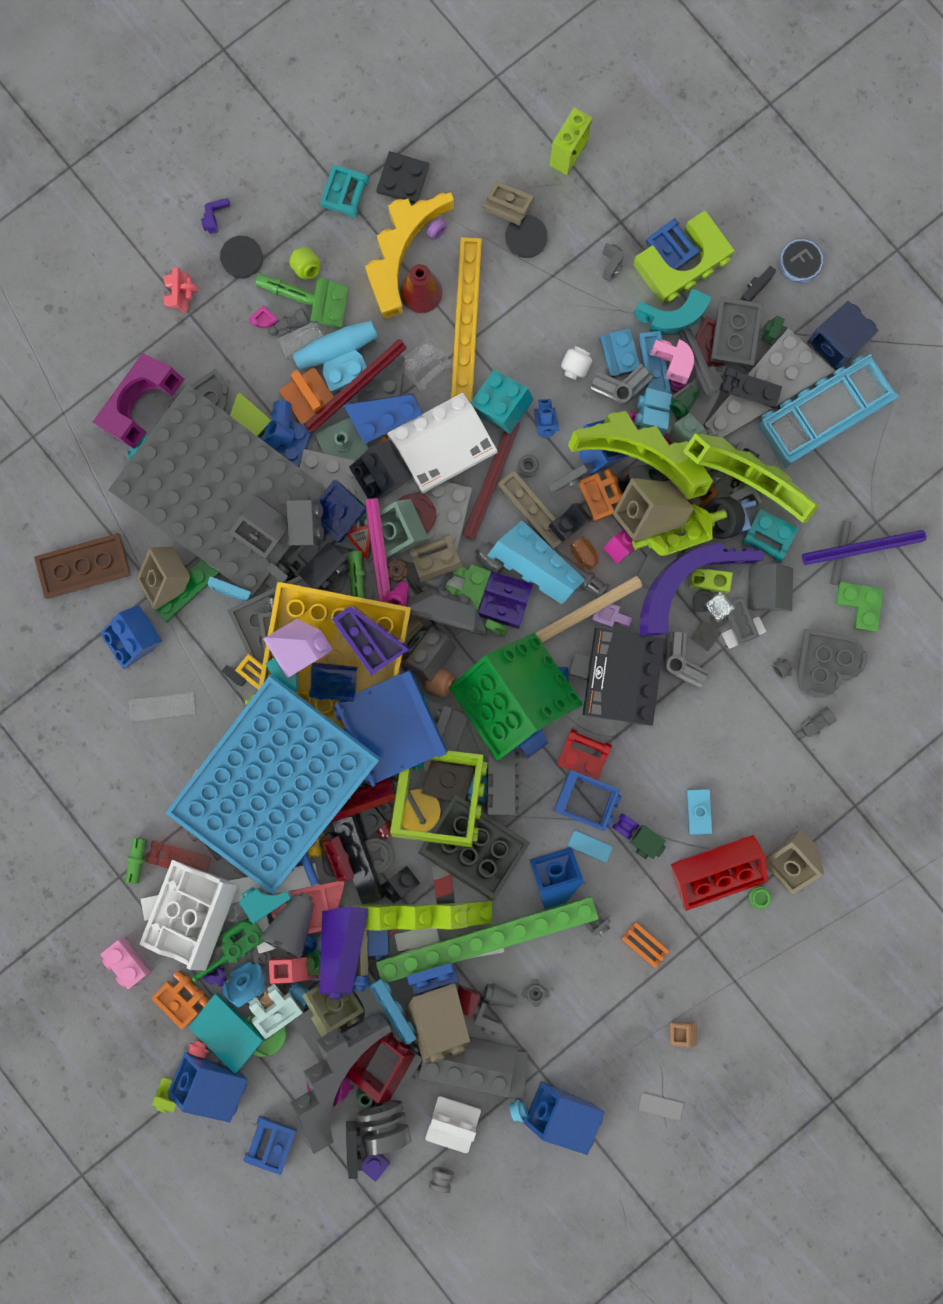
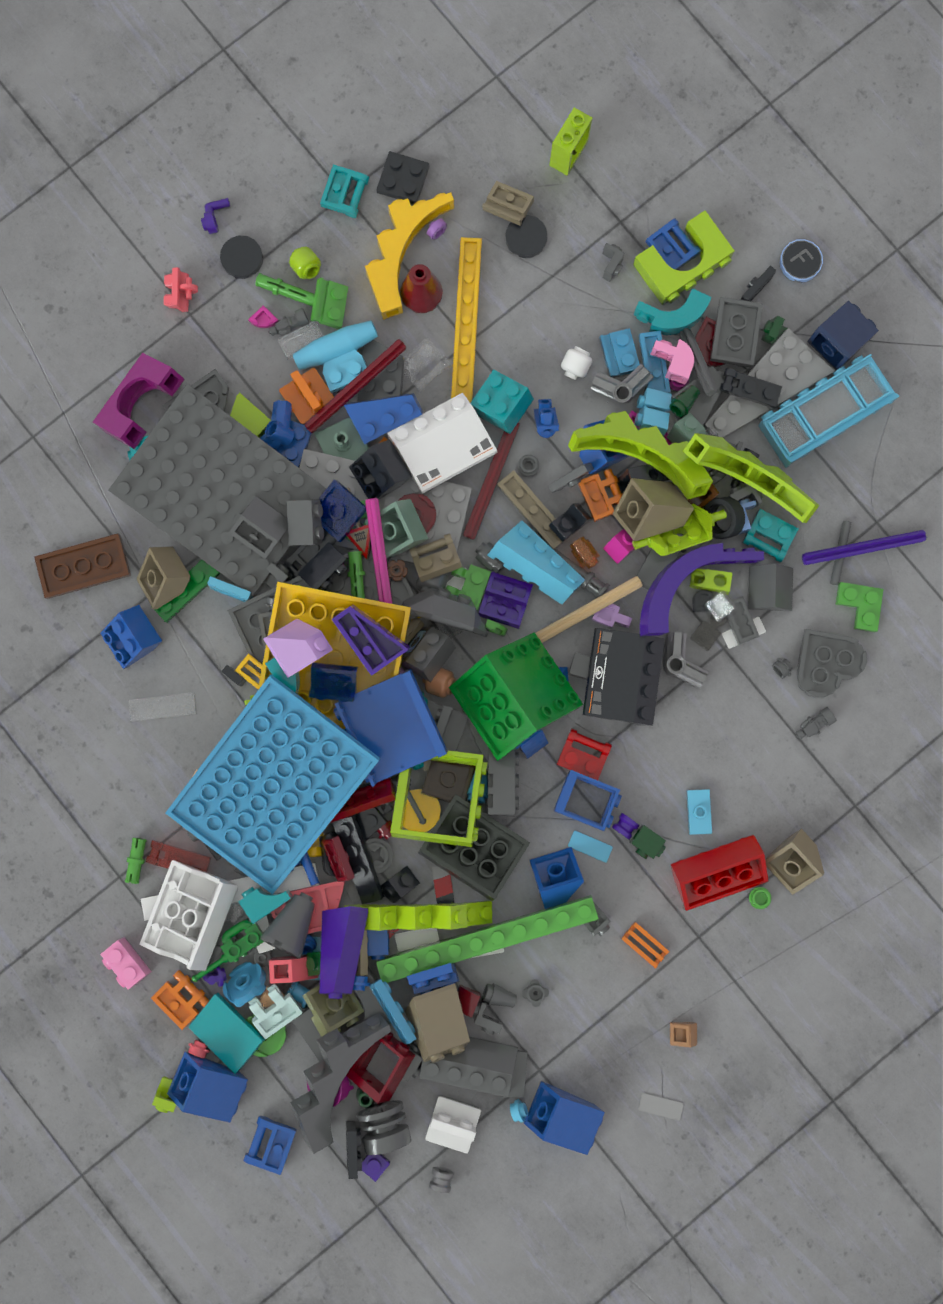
dark pink cone [385,582,410,606] -> none

